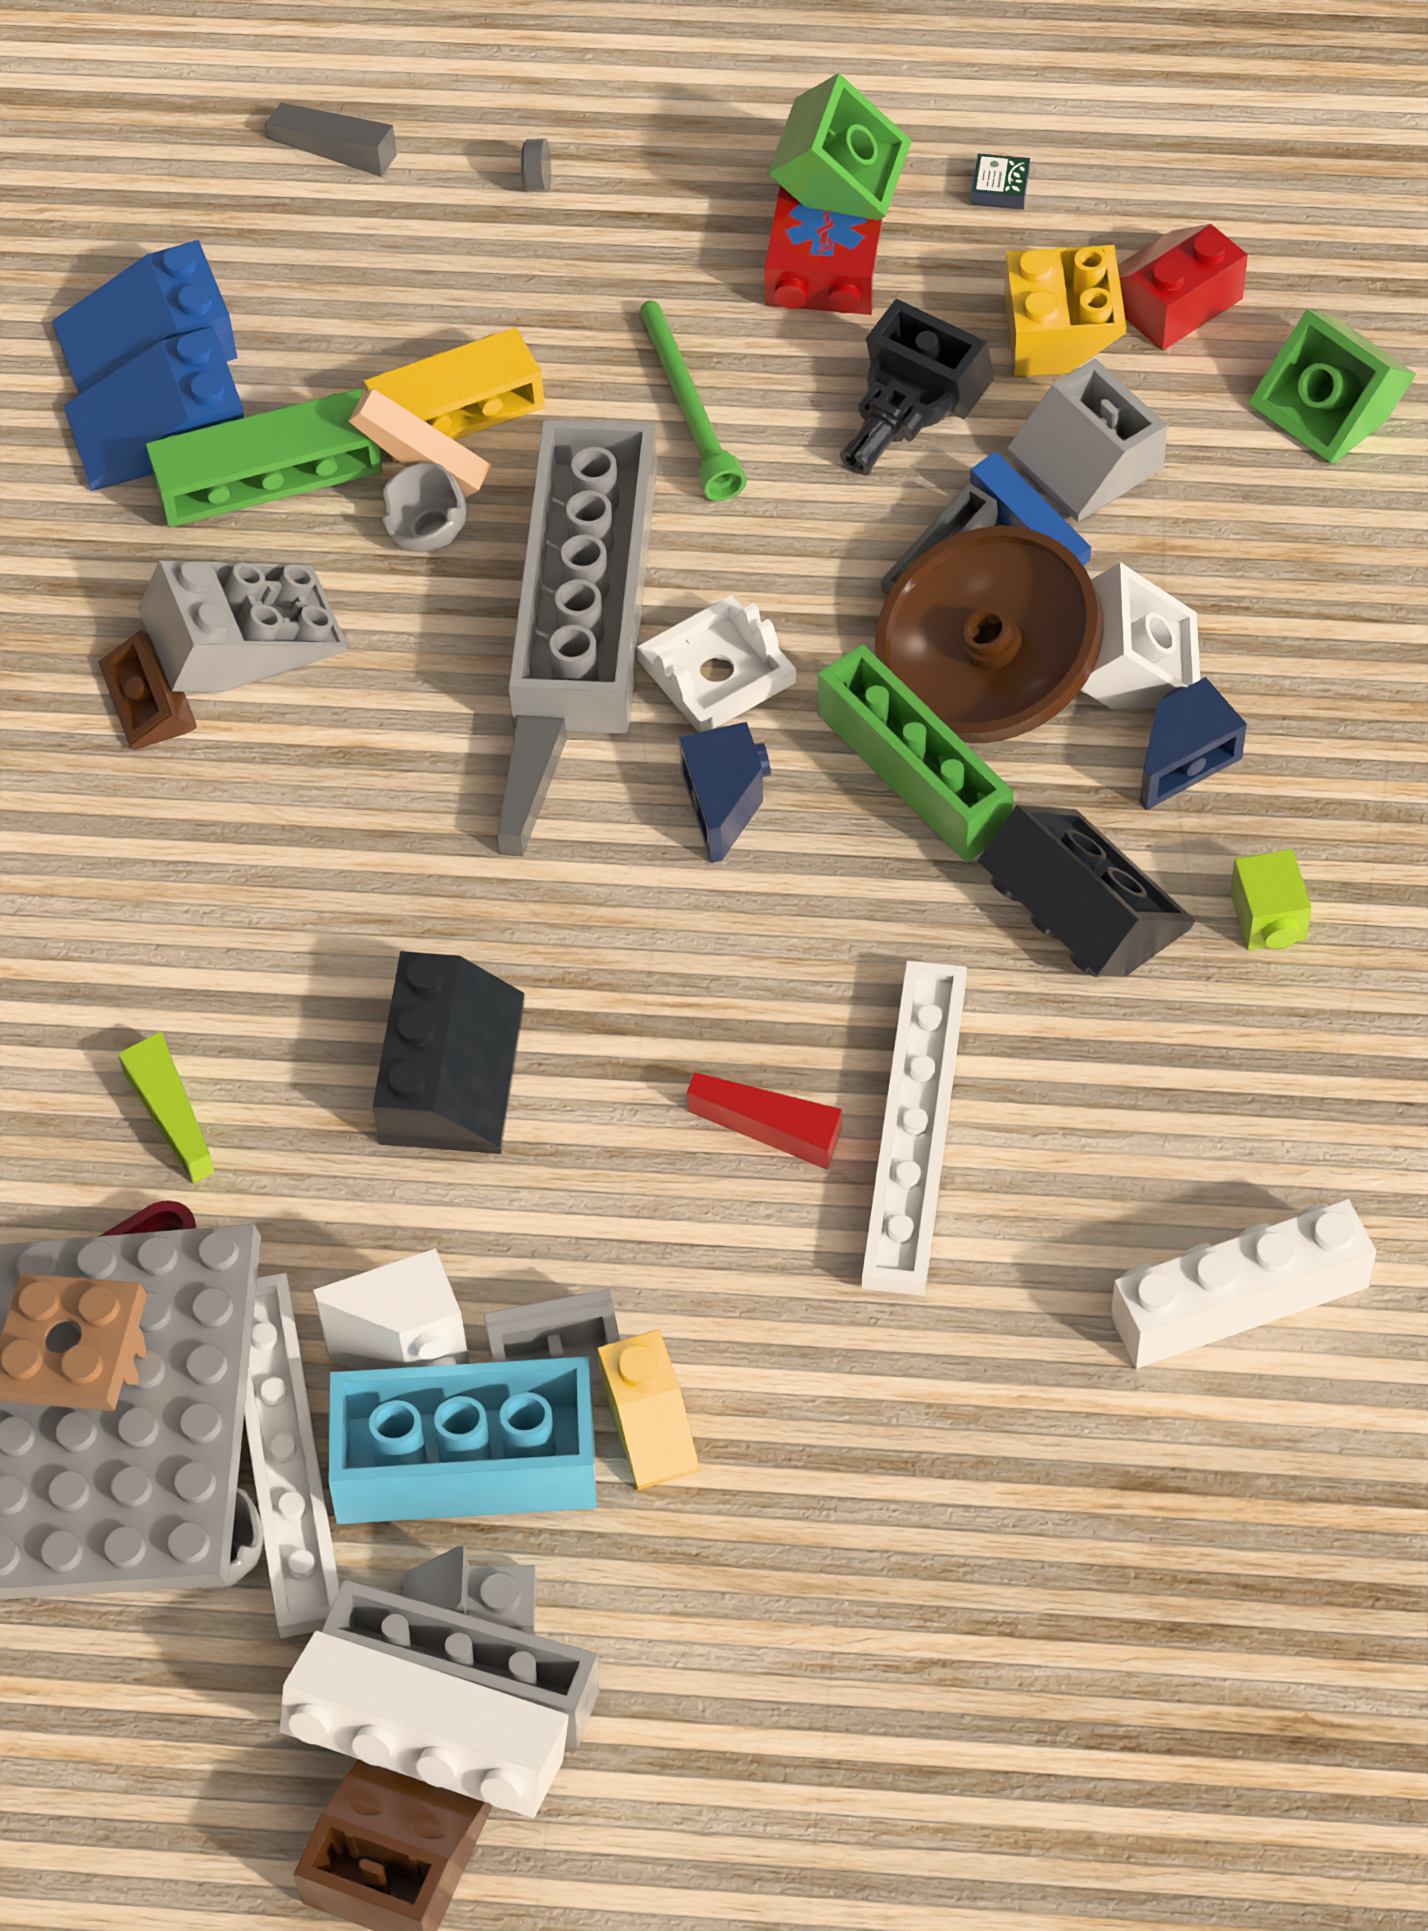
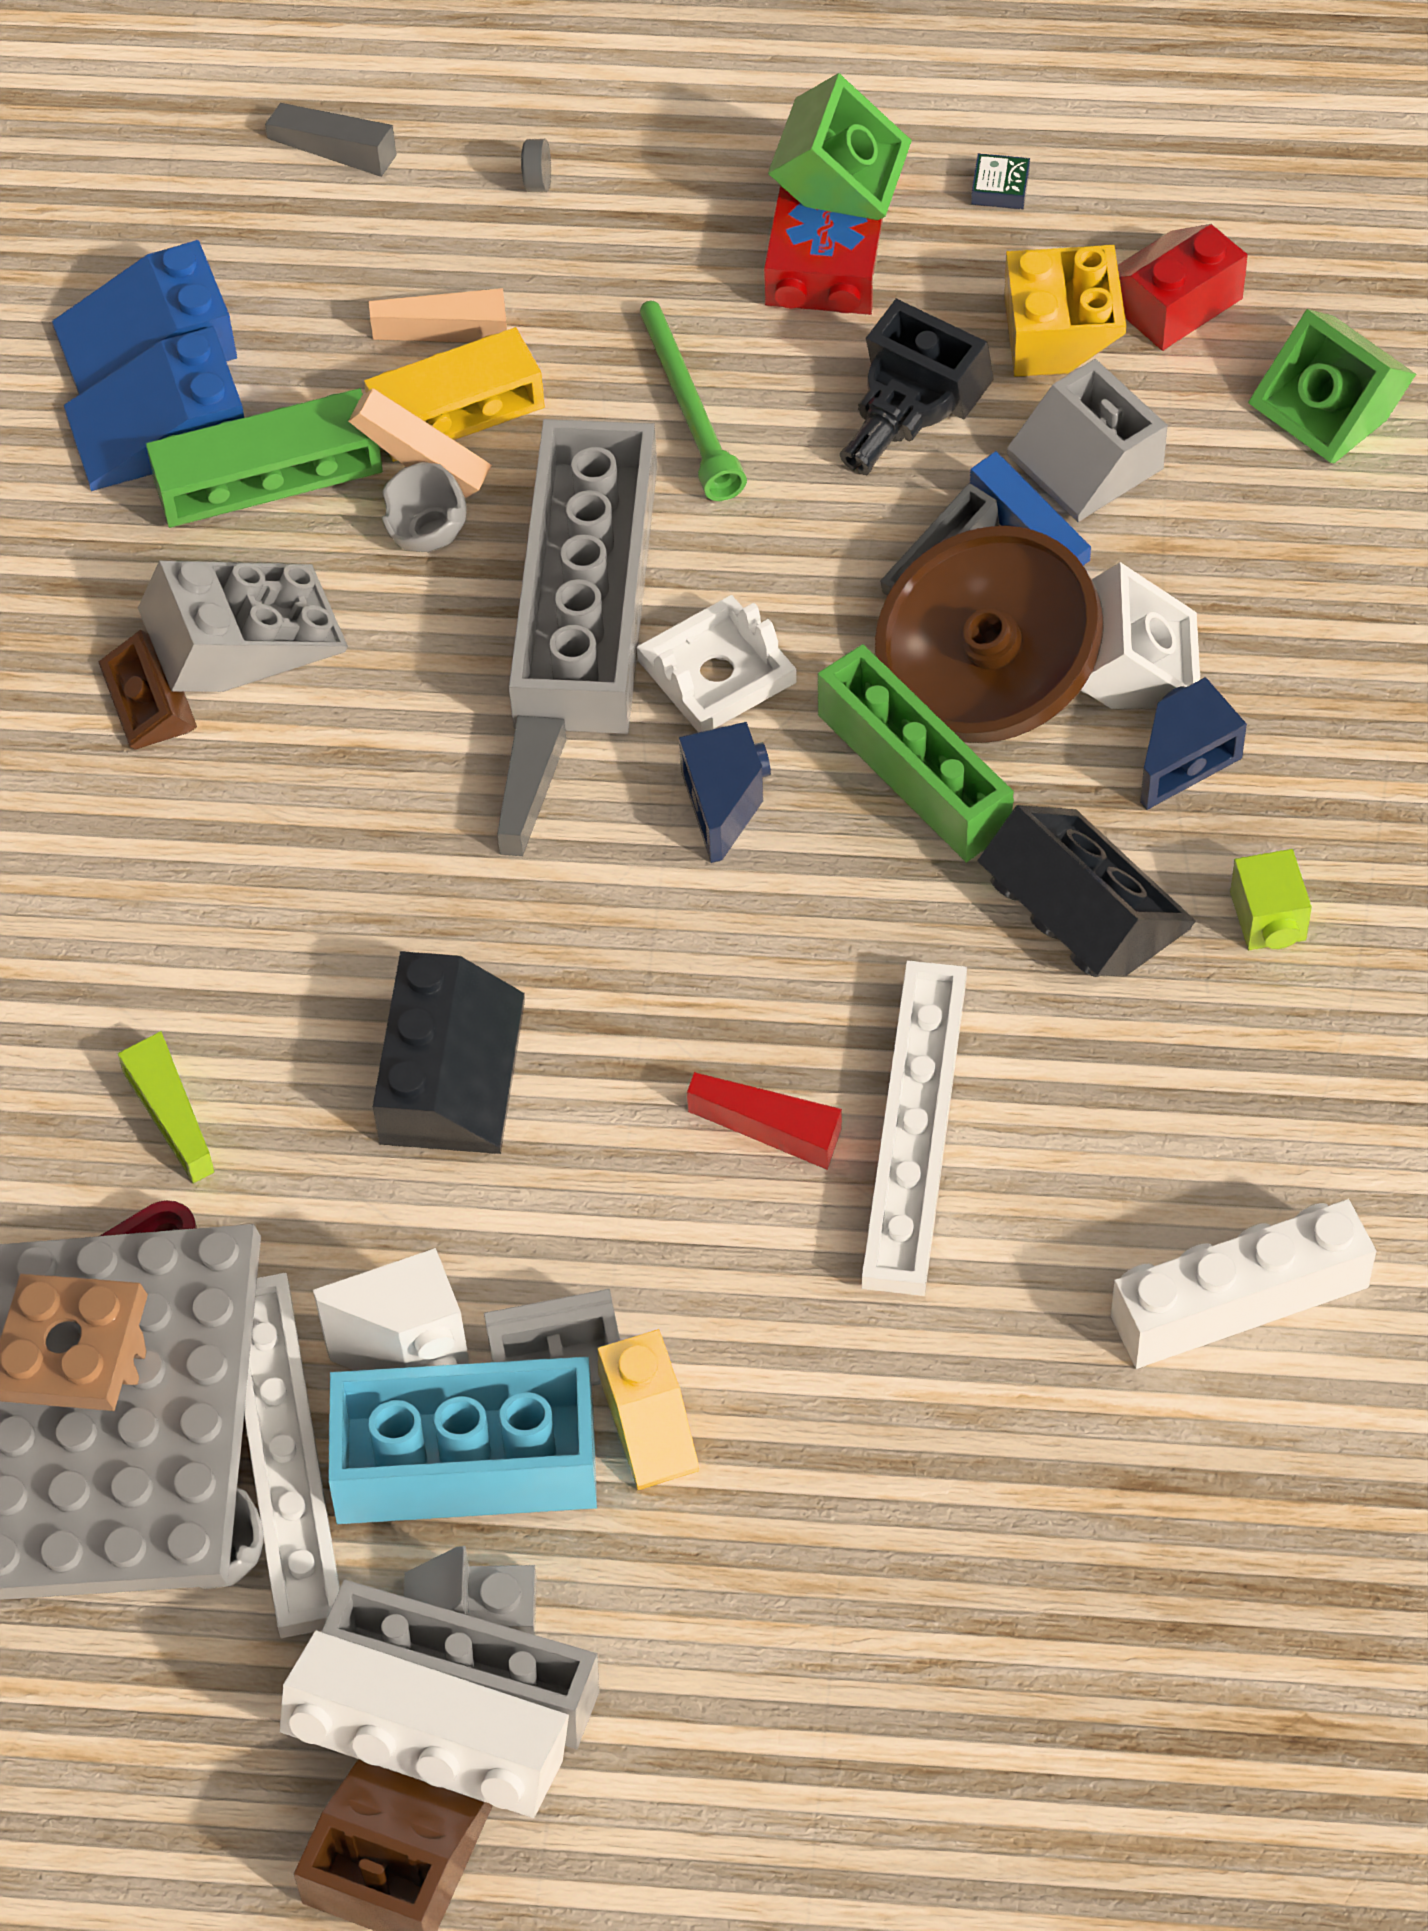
none -> light nougat piece [369,288,507,343]

